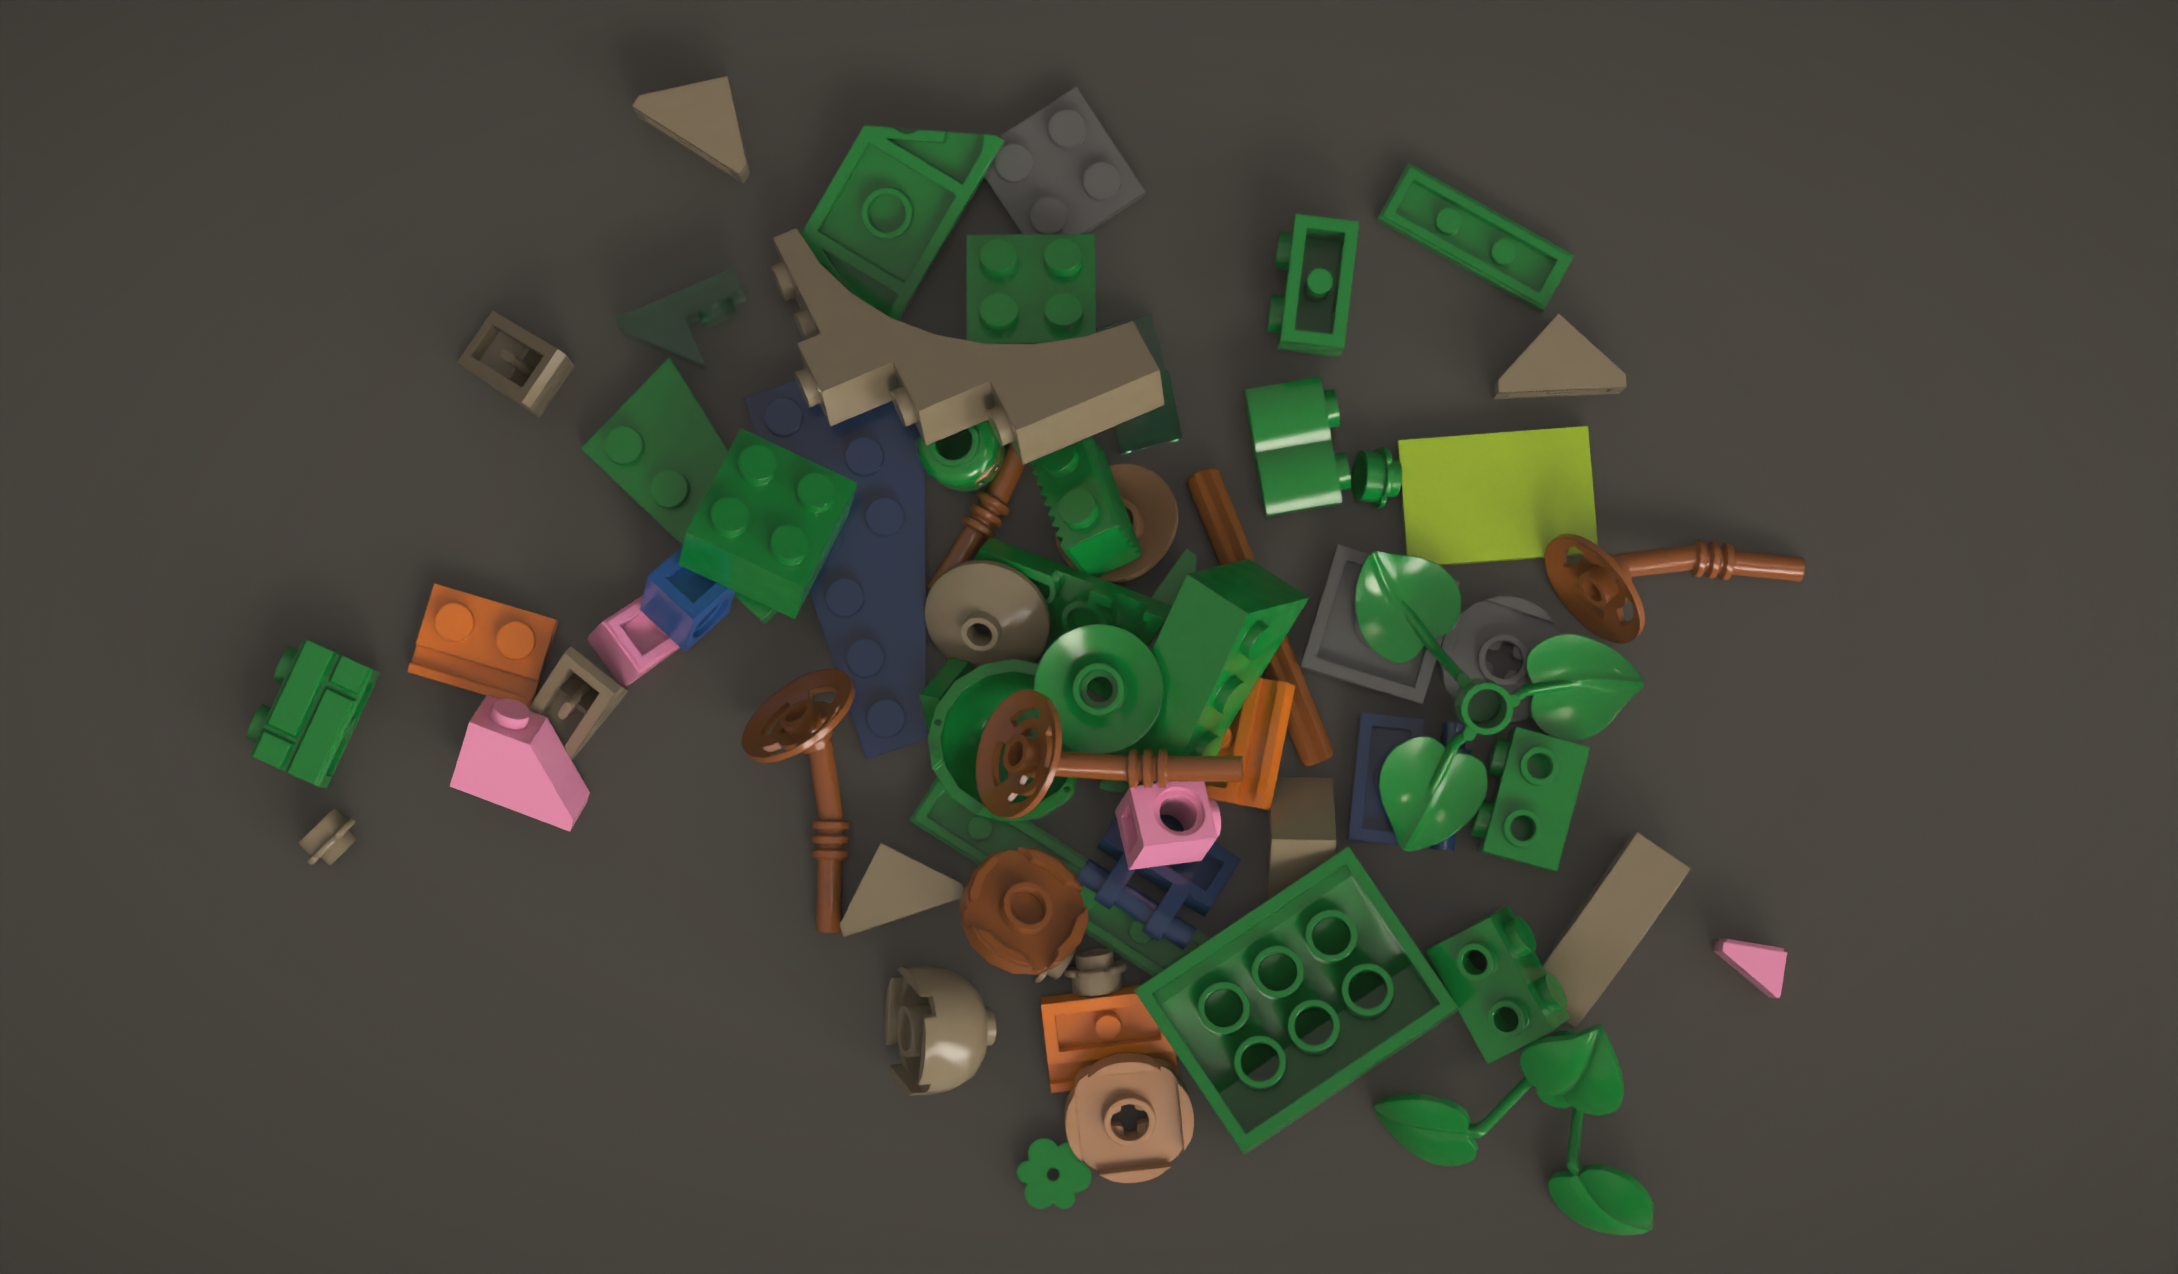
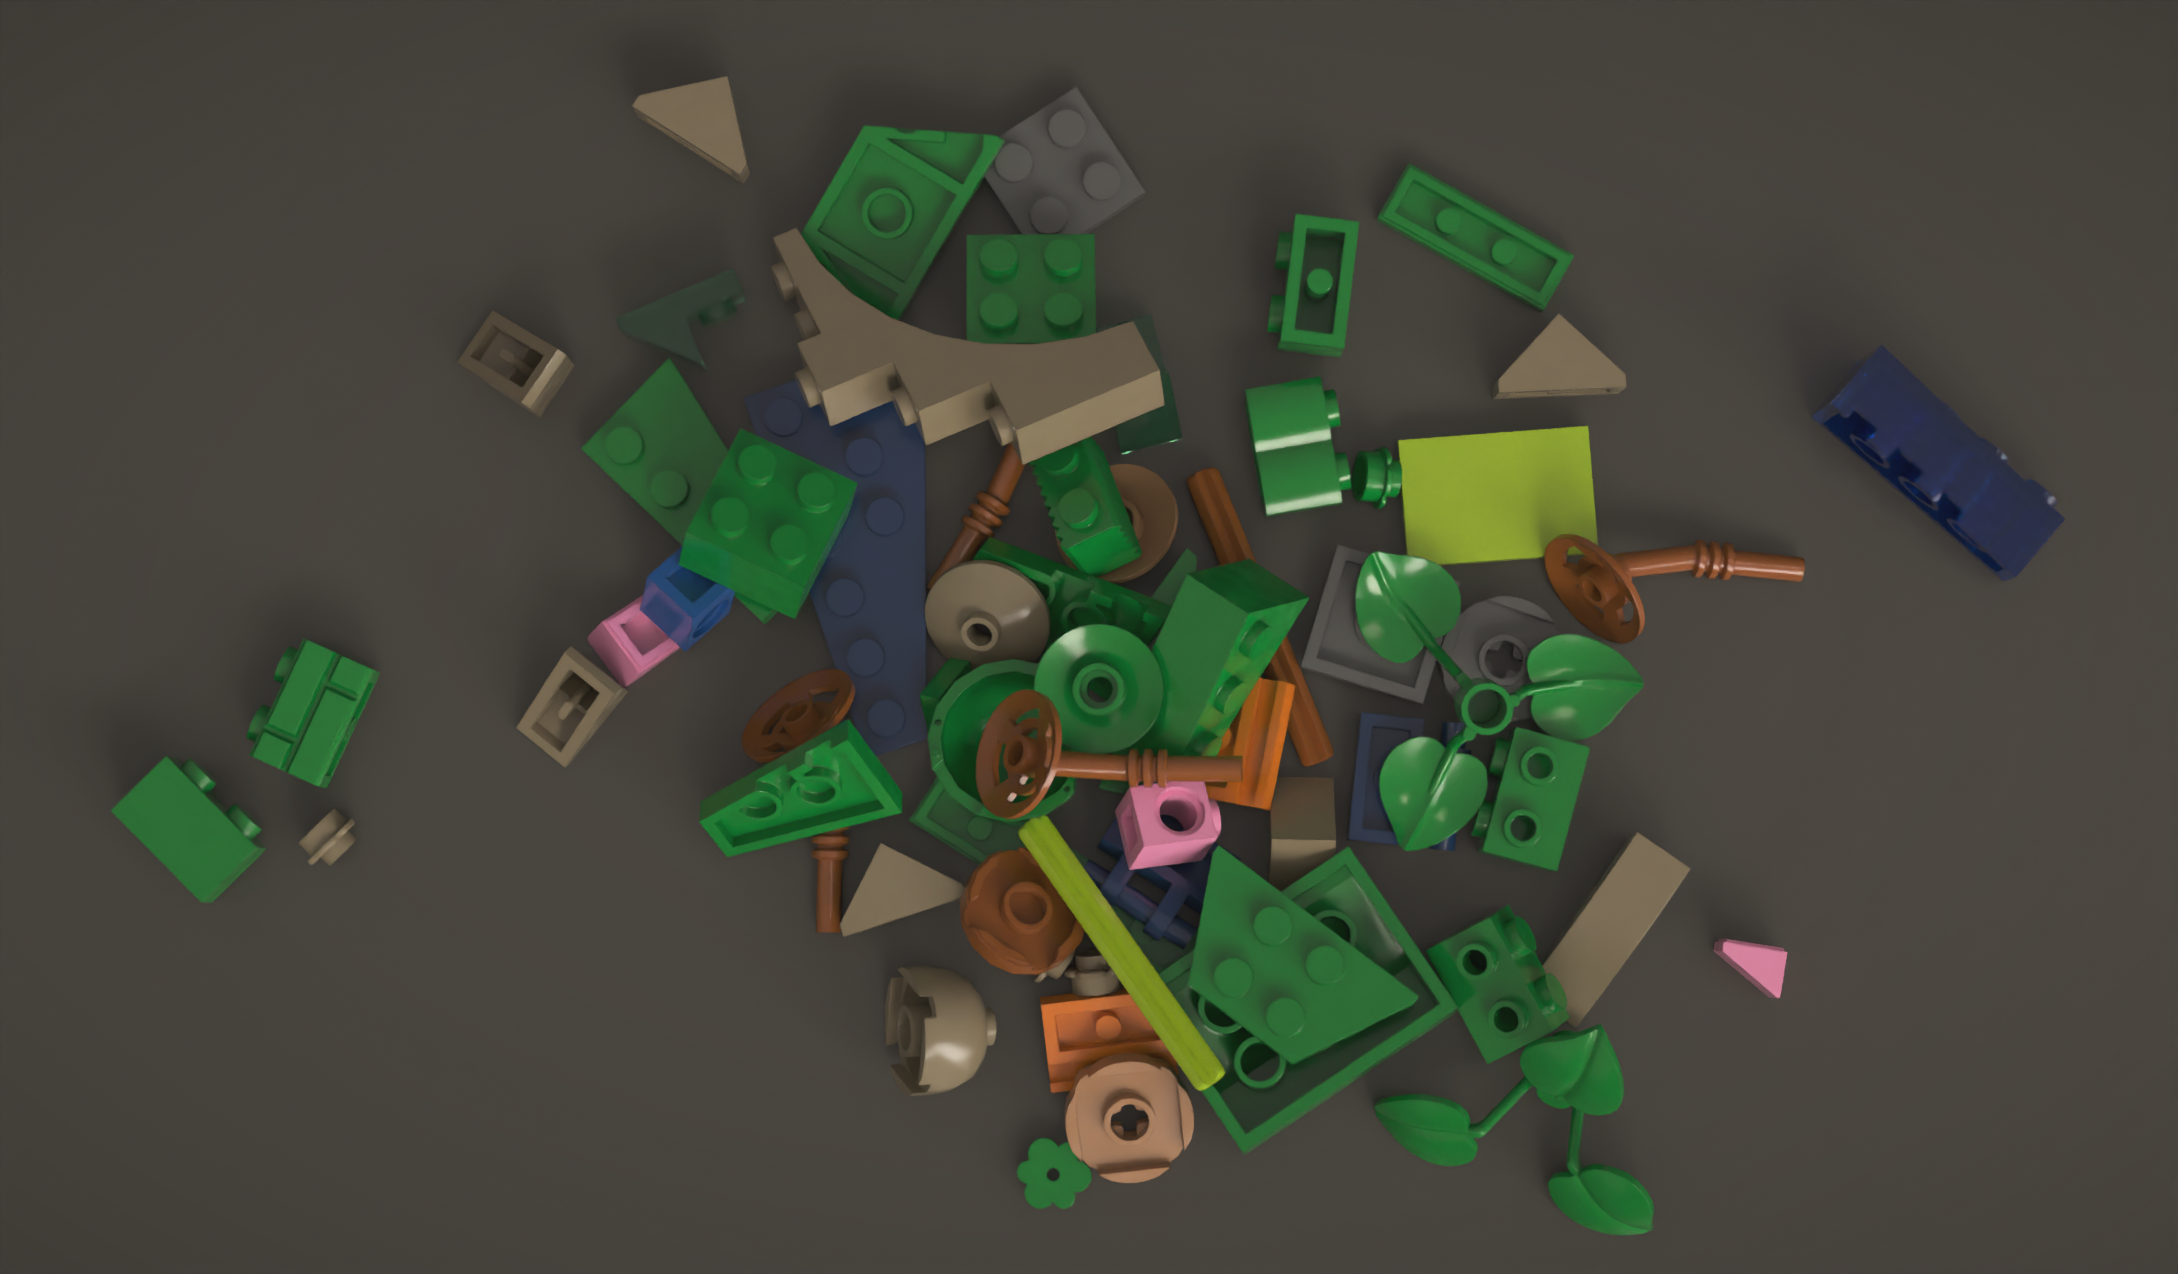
orange plate [407,583,559,708] -> none
bright pink slope [450,695,590,832] -> none
green head [916,419,1005,492] -> none
none -> green brick [110,756,267,903]
none -> green wing [699,719,902,857]
none -> lime axle [1018,815,1225,1091]
none -> green wing [1188,845,1419,1065]
none -> clear blue wedge [1811,344,2065,582]

